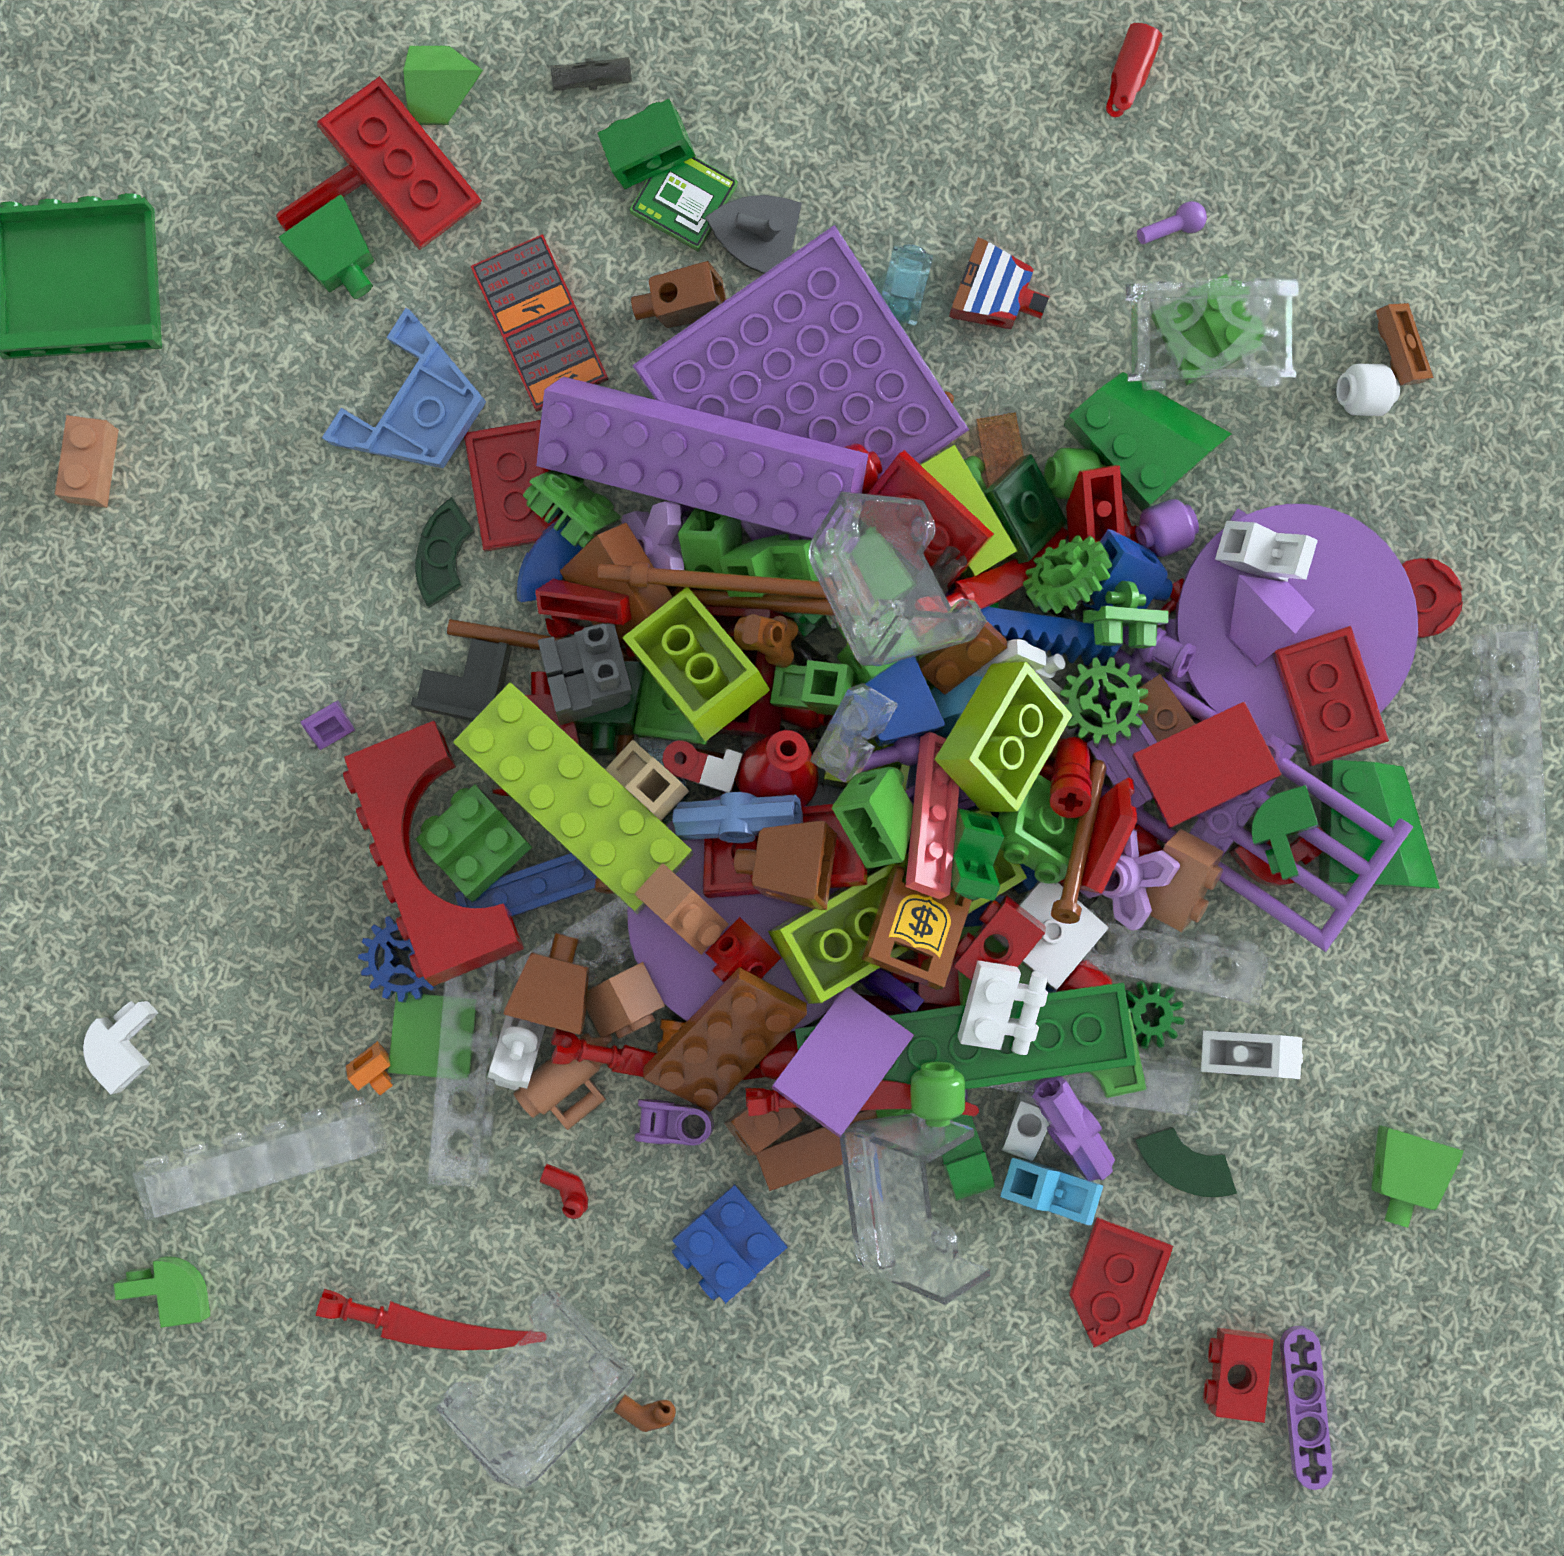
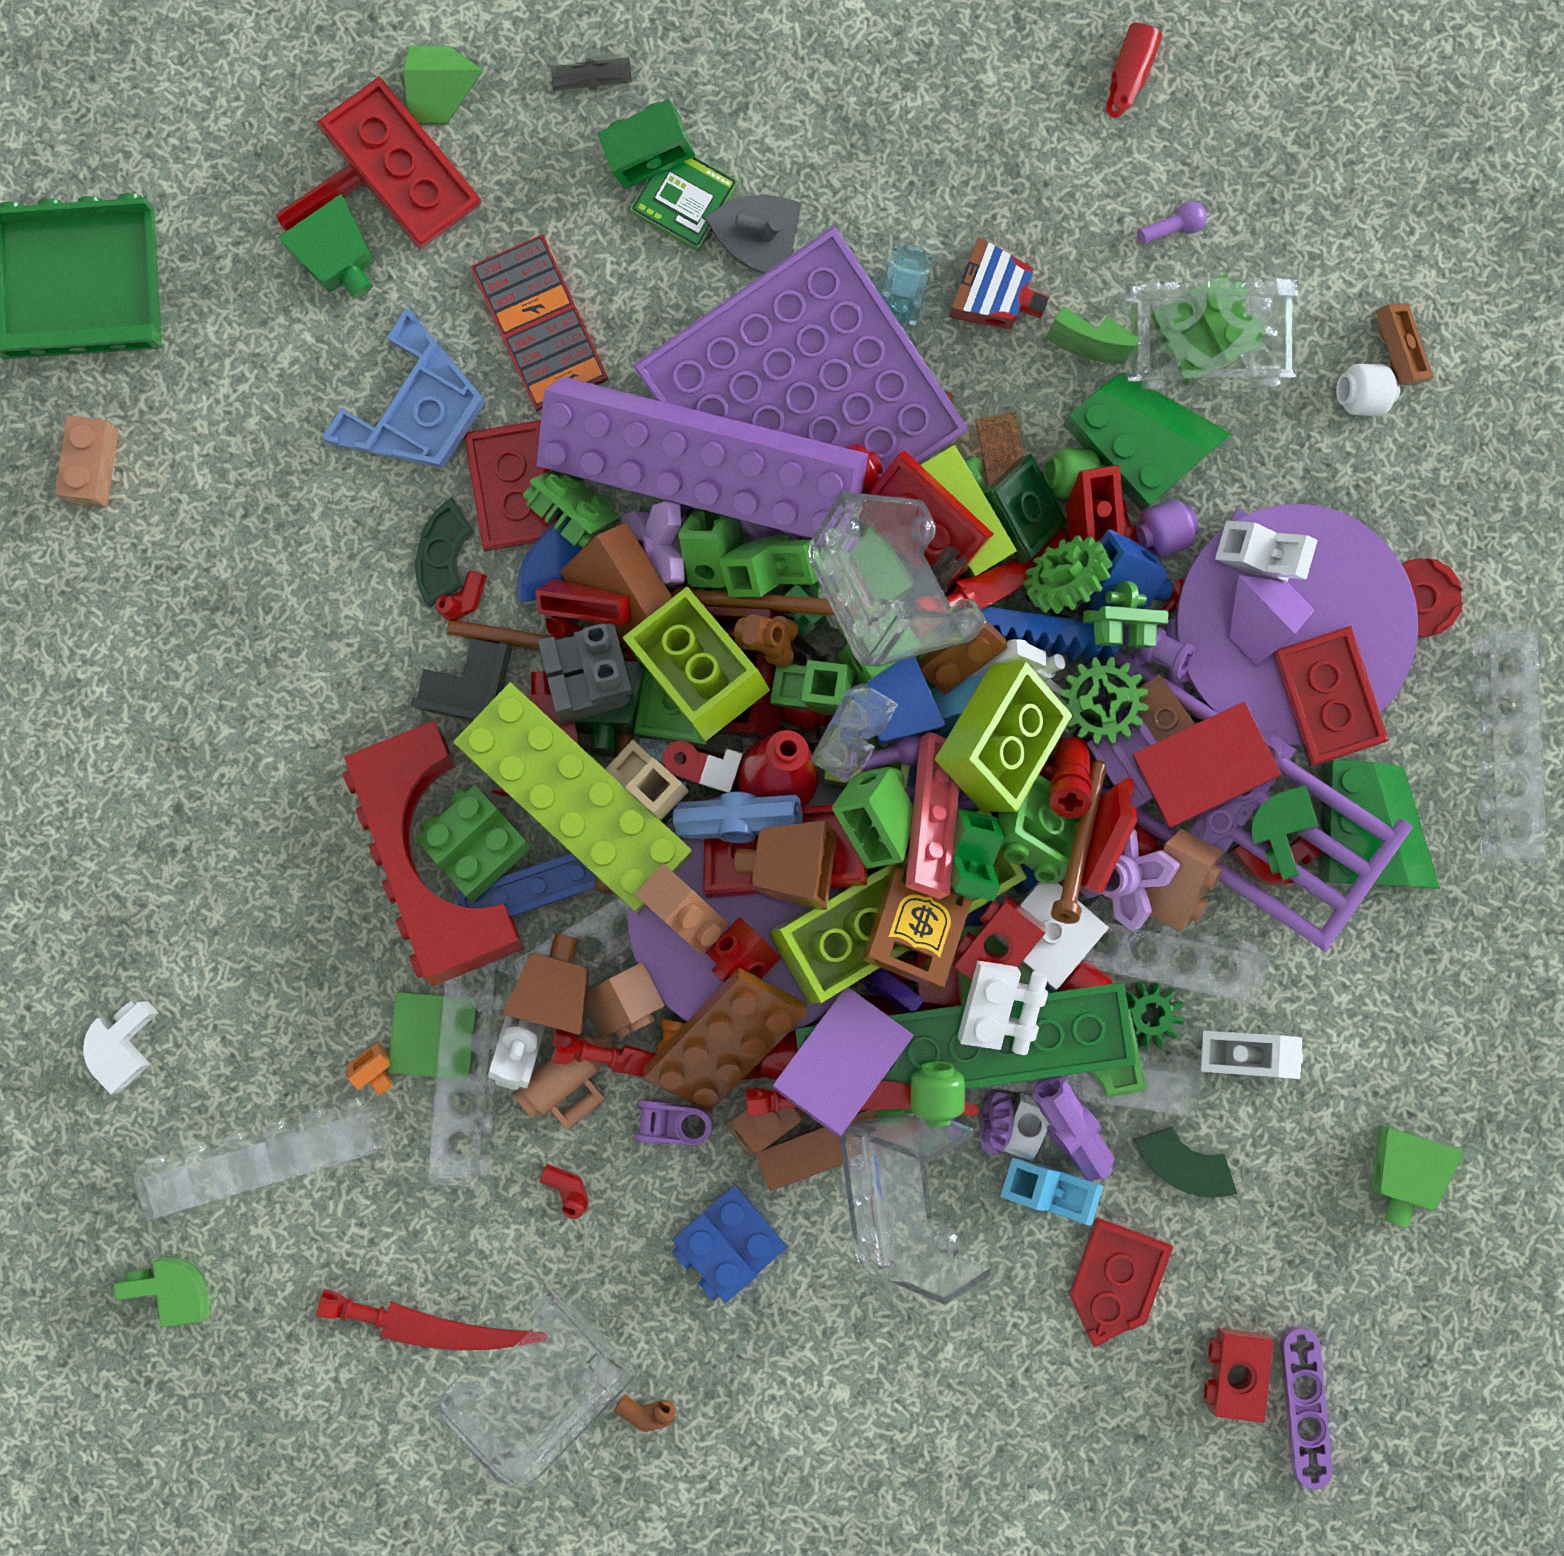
medium lavender slope [301,700,355,750] -> none
blue gear [358,916,437,1002] -> none
dark orange bar [598,562,847,600] -> none
dark orange torso [631,261,726,328] -> none
green brick [931,1114,995,1201] -> none
none -> red arm [435,570,487,620]
none -> medium lavender gear [978,1089,1014,1155]
none -> bright green slope [1046,306,1140,364]

